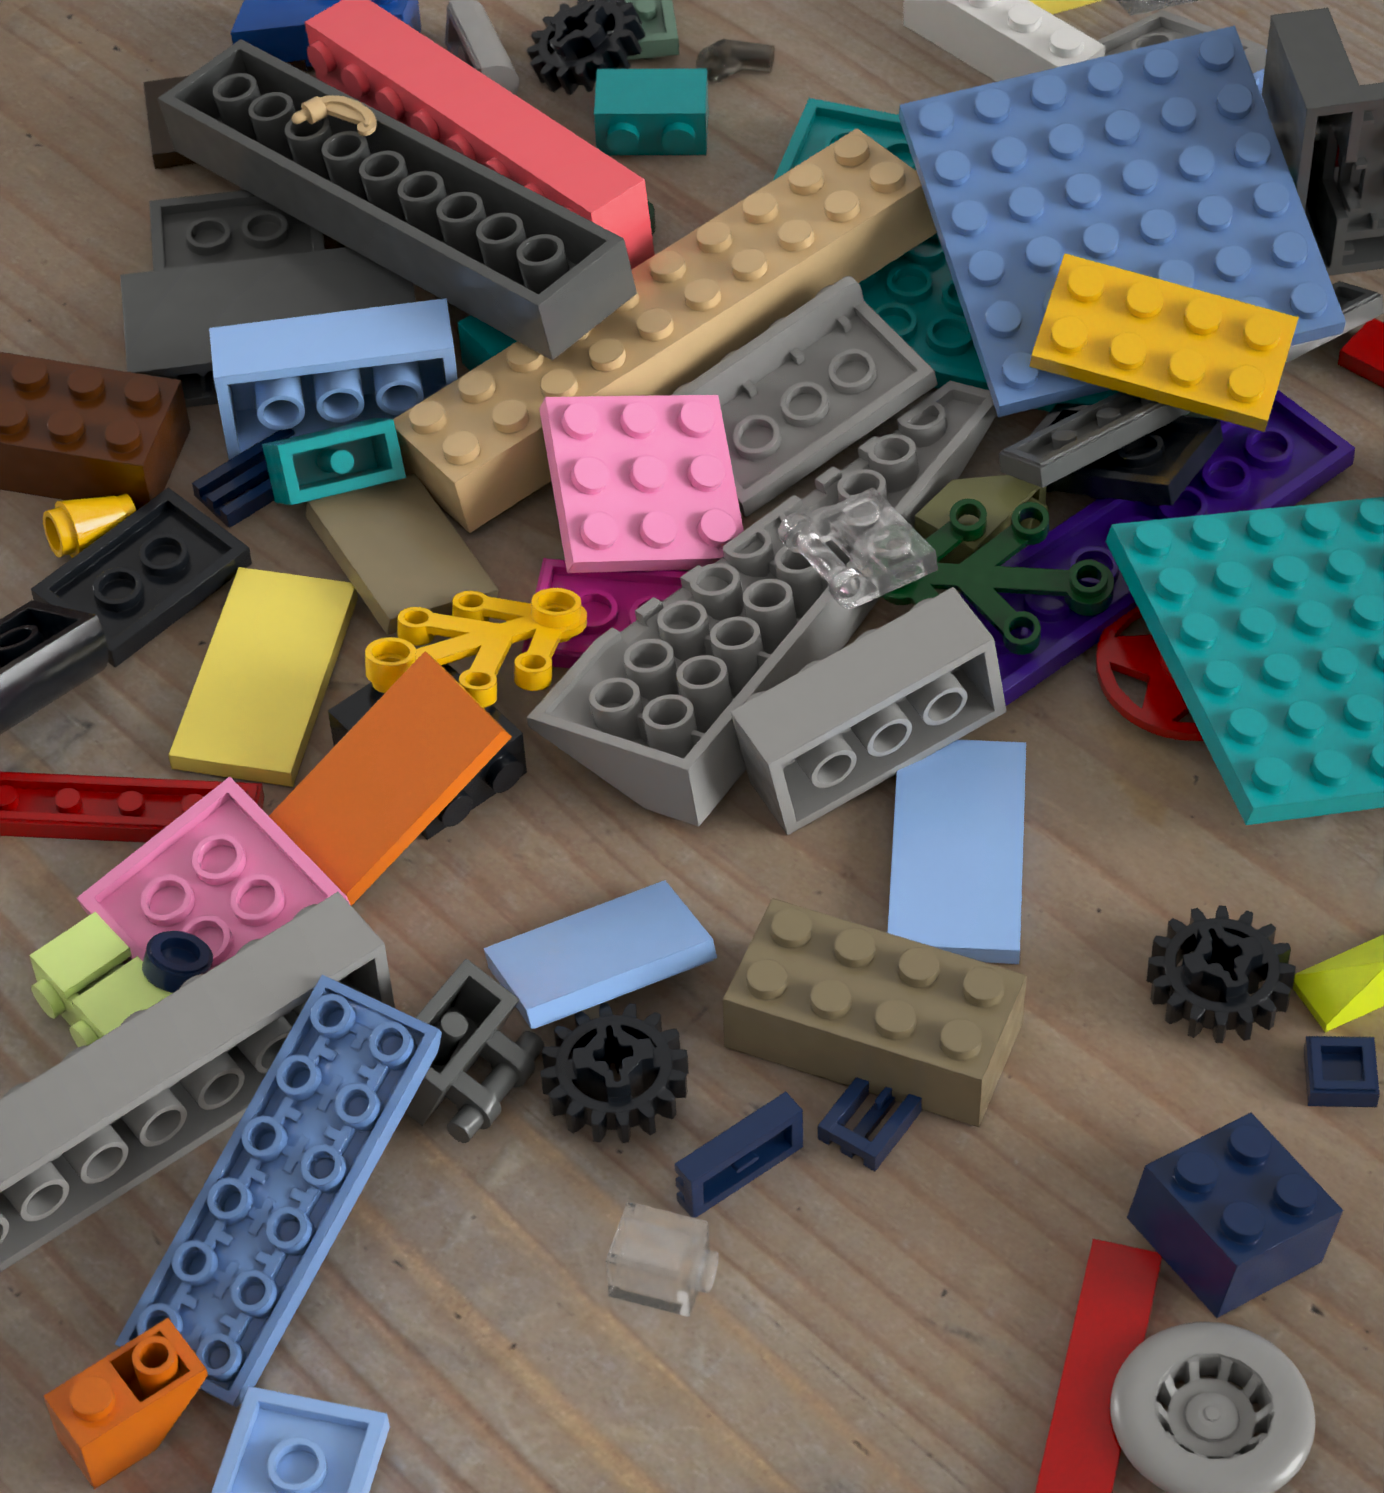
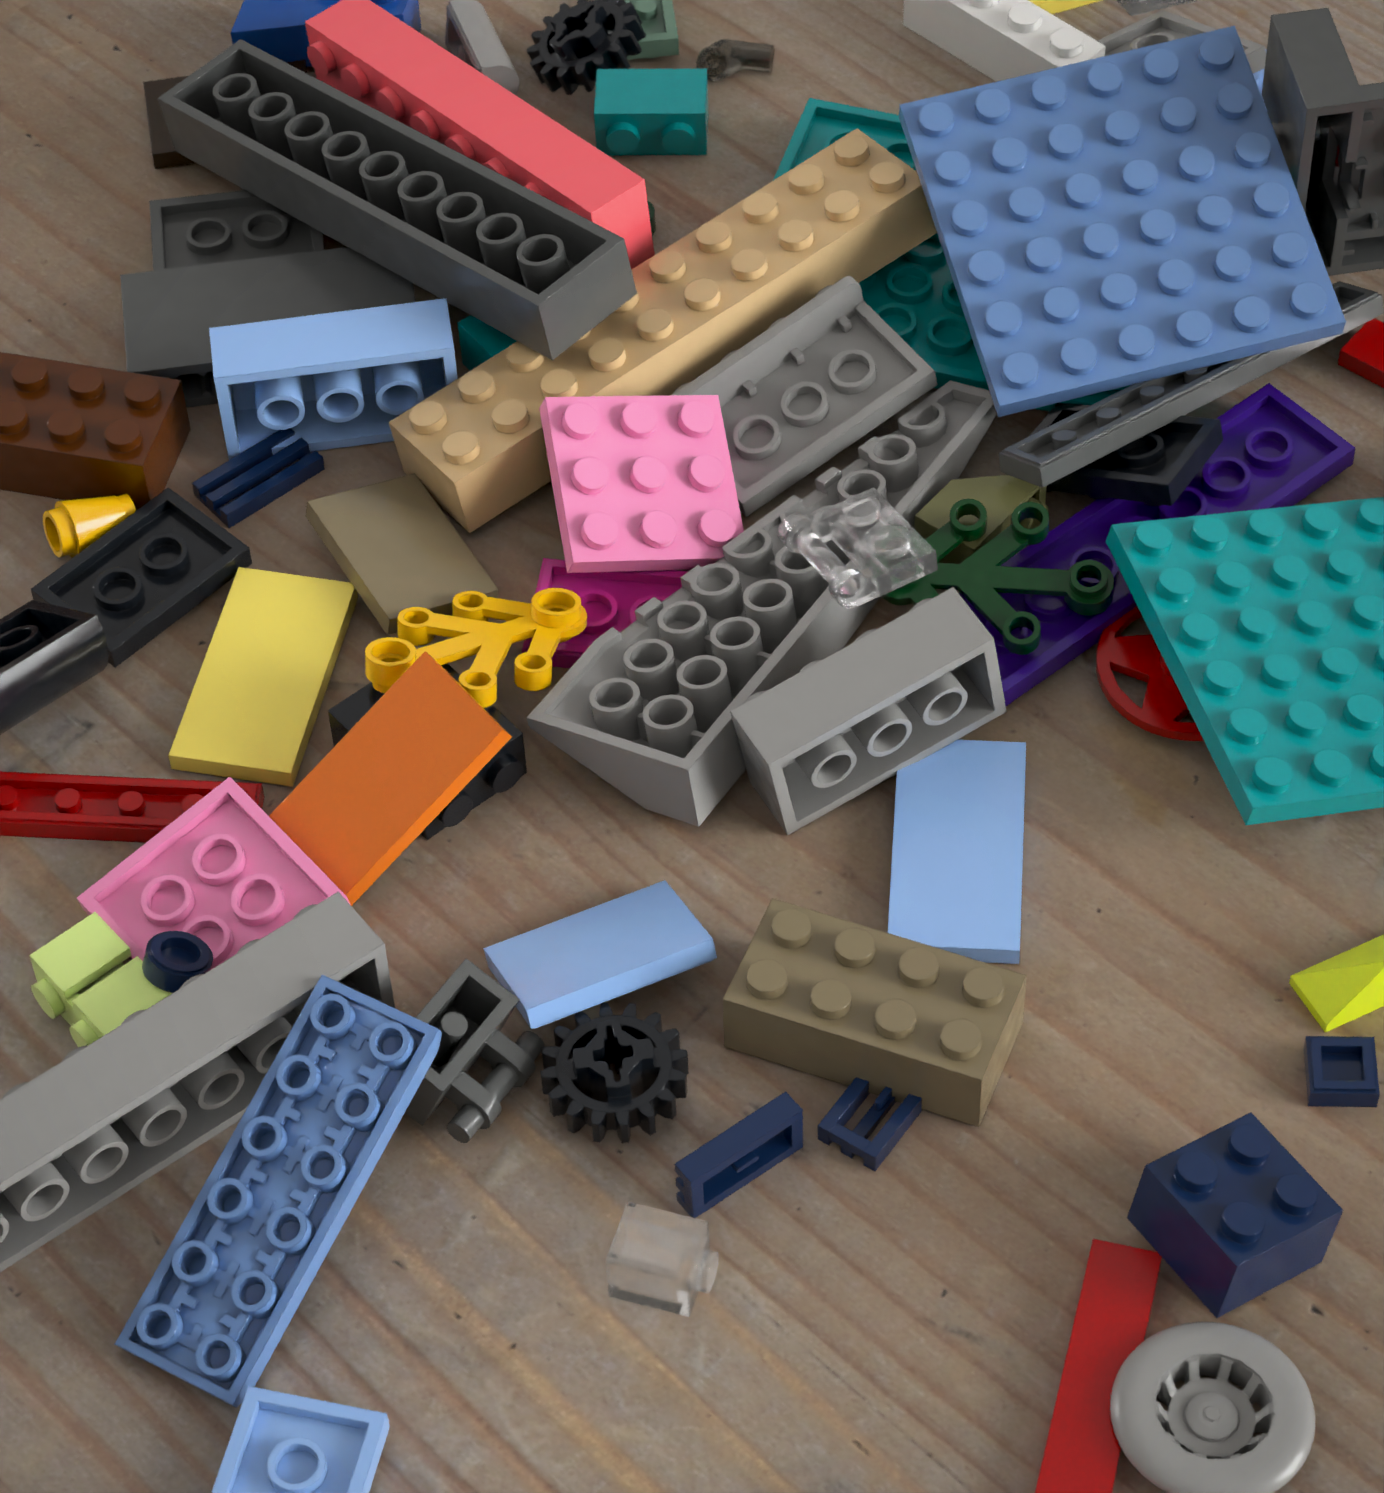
orange slope [43,1318,208,1489] -> none
teal brick [262,418,406,505] -> none
tan piece [291,95,377,136] -> none
yellow plate [1030,253,1299,432] -> none
black gear [1146,905,1296,1043] -> none

